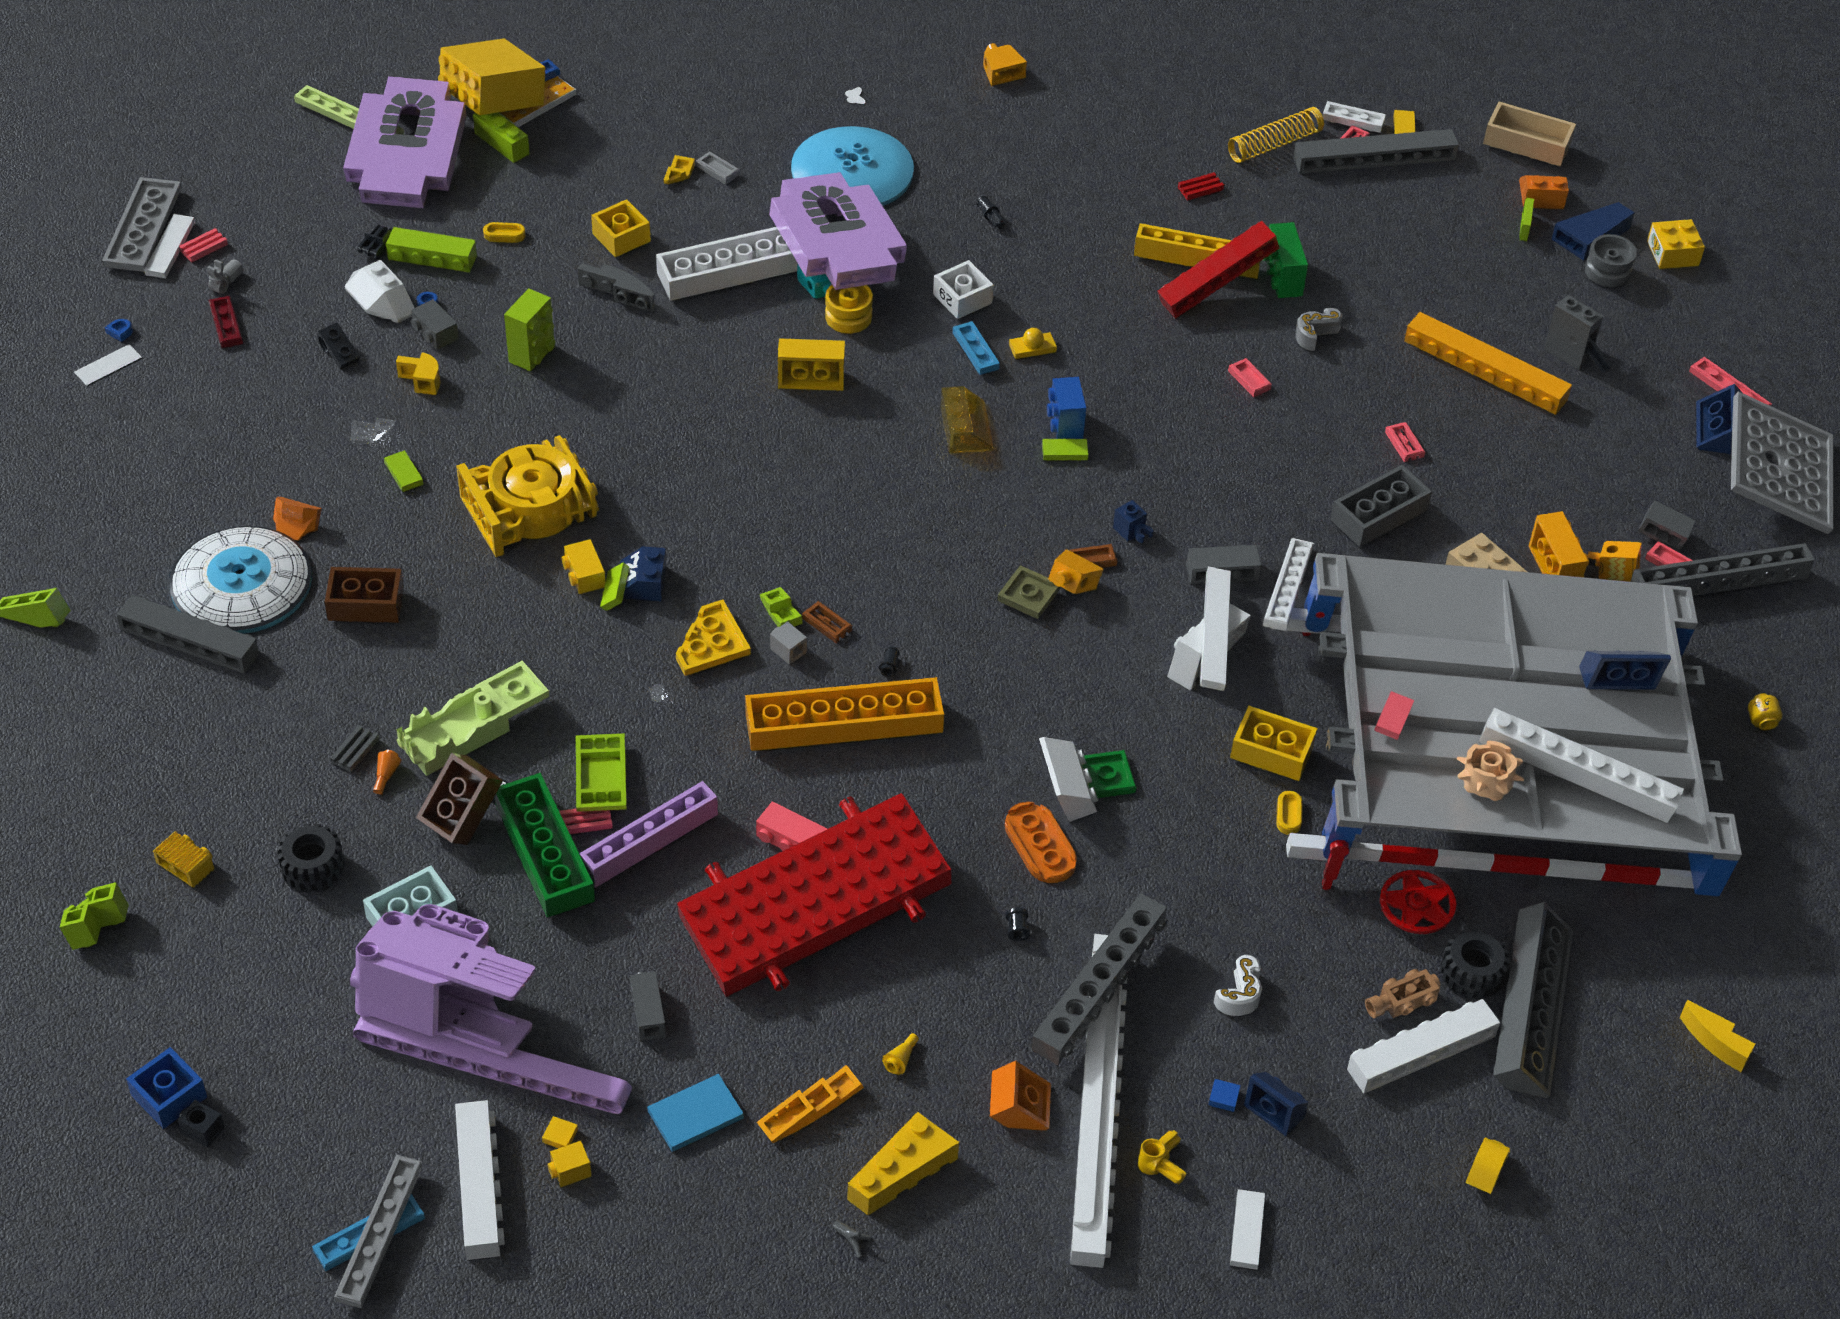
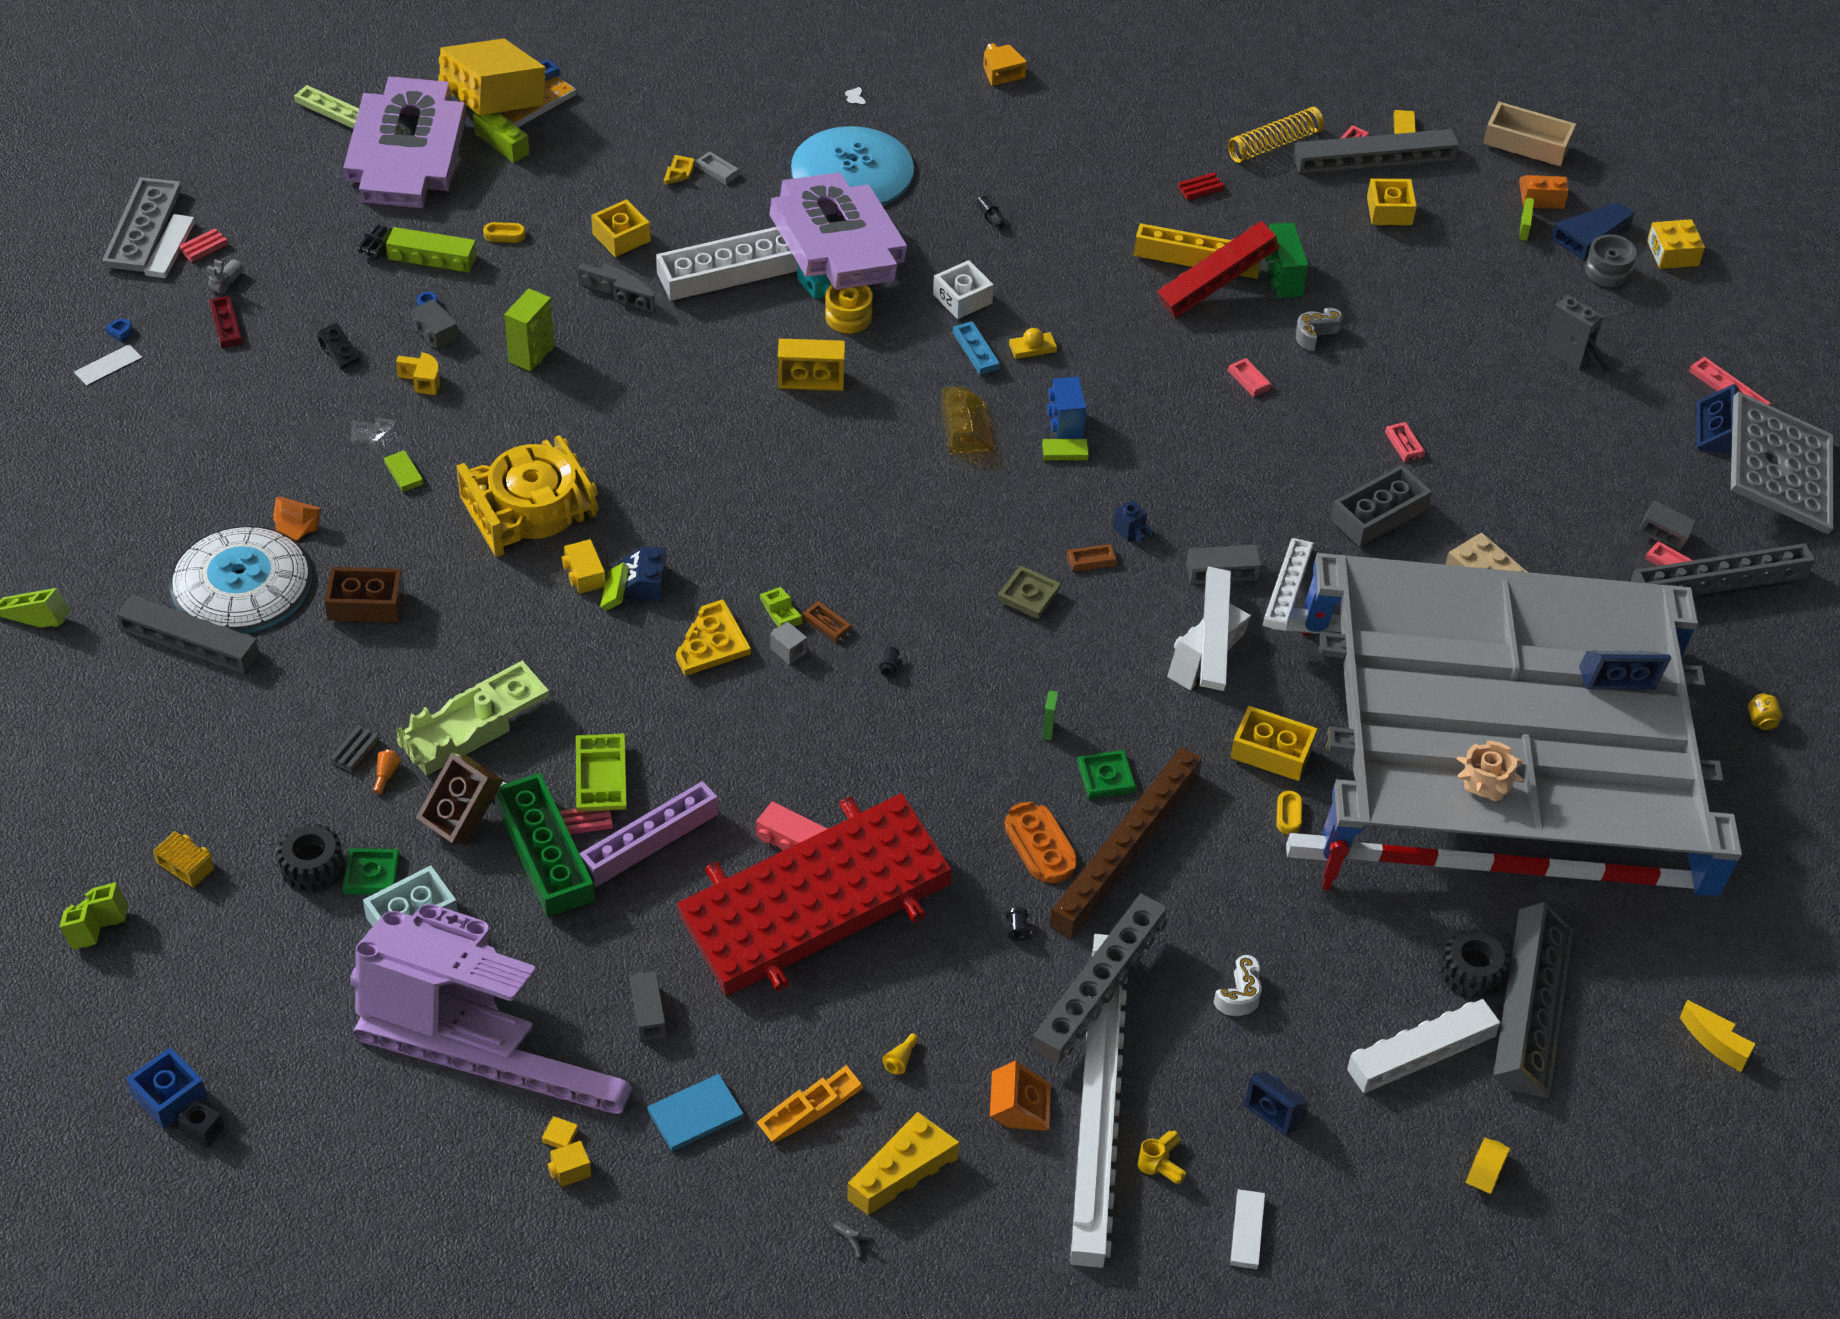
dark azure tile [312,1194,425,1271] -> none
light grey tile [334,1155,423,1309] -> none
white wedge [345,260,414,323] -> none
white brick [455,1100,505,1260] -> none
clear piece [647,684,668,702] -> none
light orange brick [745,677,944,751] -> none
white slope [1039,737,1098,822] -> none
light orange torso [1048,549,1103,594] -> none
blue tile [1208,1079,1241,1112] -> none
white plate [1323,101,1386,133] -> none
medium nougat brick [1365,969,1440,1018] -> none
coral tile [1374,691,1414,740] -> none
red wheel [1380,870,1456,934] -> none
light orange brick [1404,312,1572,415] -> none
white brick [1479,708,1684,823] -> none
light orange brick [1529,511,1589,578] -> none
light orange torso [1587,541,1642,582] -> none
none -> green tile [343,848,400,895]
none -> bright green tile [1042,691,1058,741]
none -> reddish brown brick [1050,746,1202,939]
none -> yellow brick [1367,179,1417,226]

